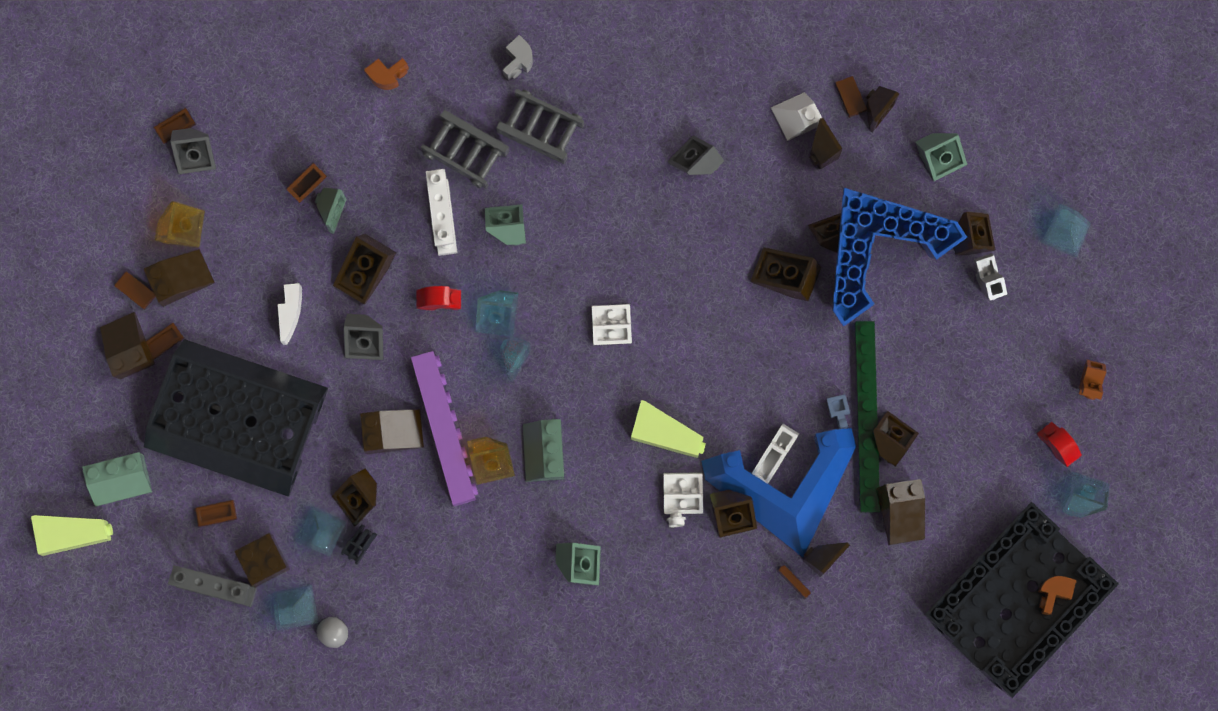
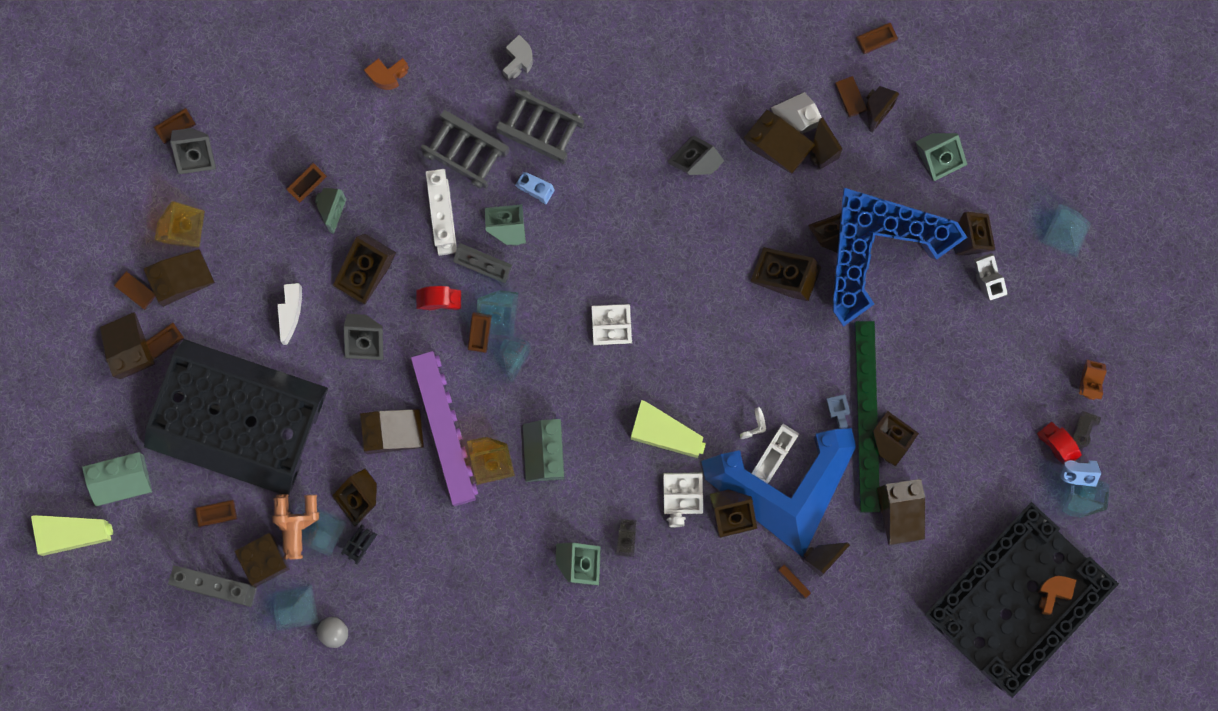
none -> nougat wheel [273,494,319,559]
none -> dark grey plate [453,243,512,283]
none -> reddish brown tile [468,312,492,353]
none -> light blue leg [515,172,555,204]
none -> clear smoke leg [616,518,637,557]
none -> white piece [739,407,766,439]
none -> dark brown slope [744,109,815,174]
none -> reddish brown tile [856,22,898,54]
none -> light blue leg [1060,460,1101,487]
none -> clear smoke leg [1072,411,1101,449]

